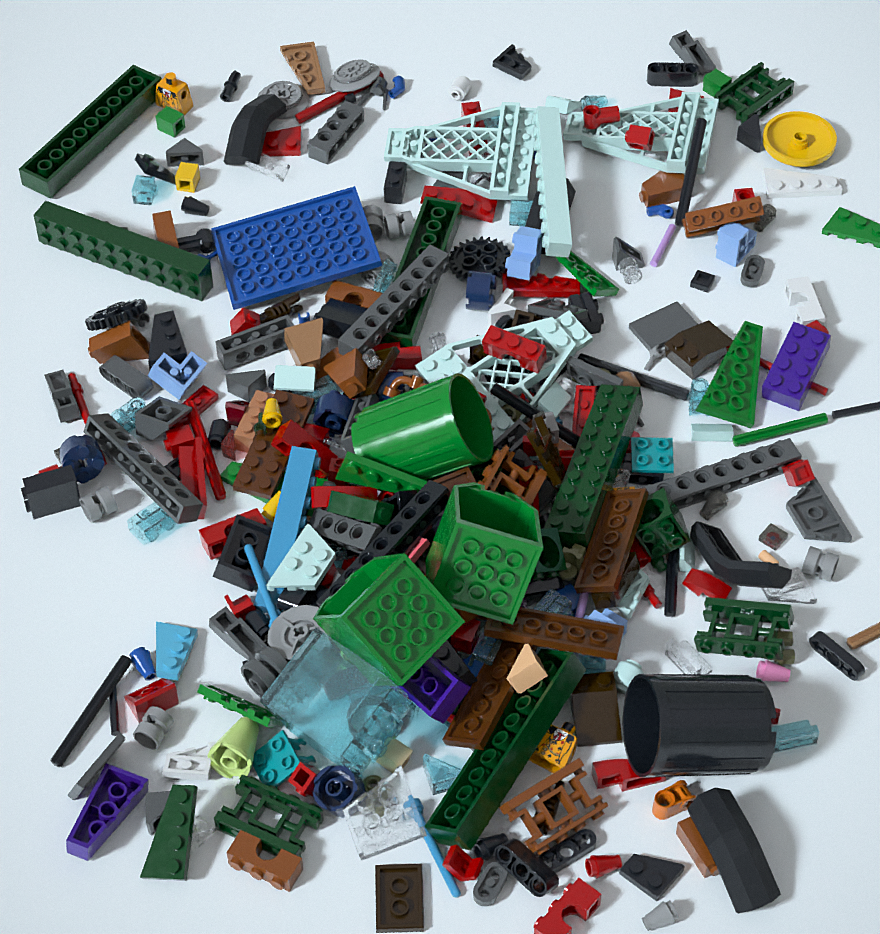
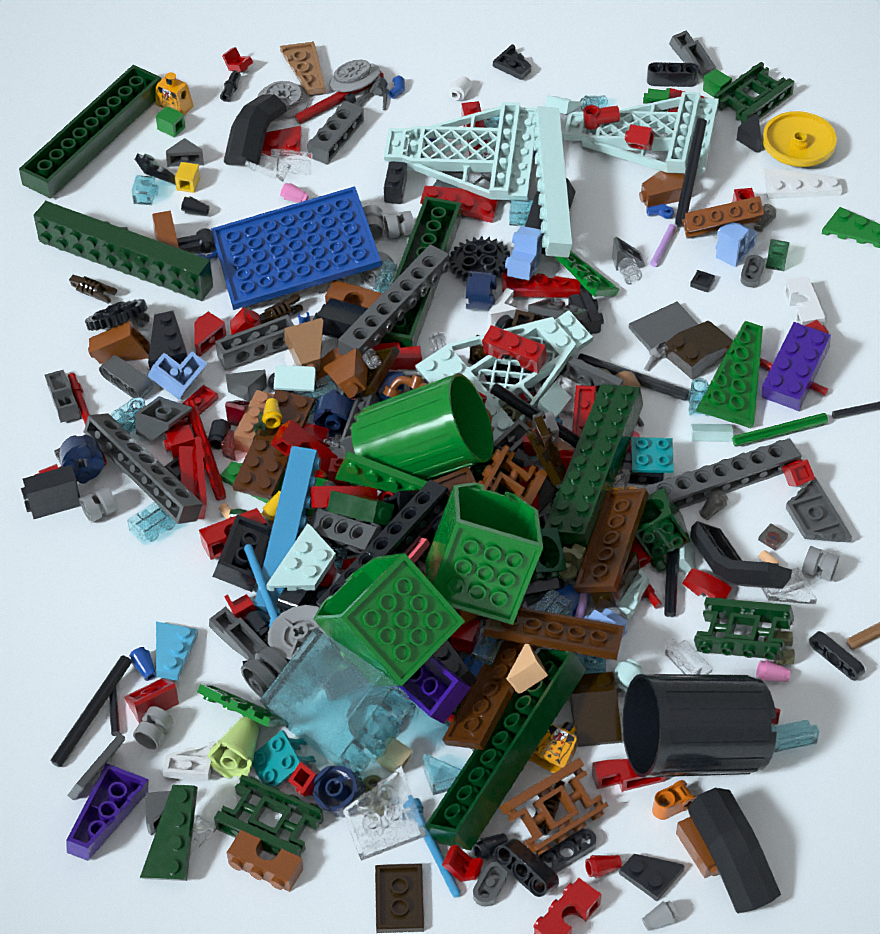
none -> dark brown hinge [69,274,117,304]
none -> red slope [194,311,227,357]
none -> arm [218,503,247,519]
none -> red bracket [222,47,253,73]
none -> clear panel [271,149,312,175]
none -> bright pink cone [280,182,309,203]
none -> green brick [643,88,670,112]
none -> clear green panel [766,239,790,271]

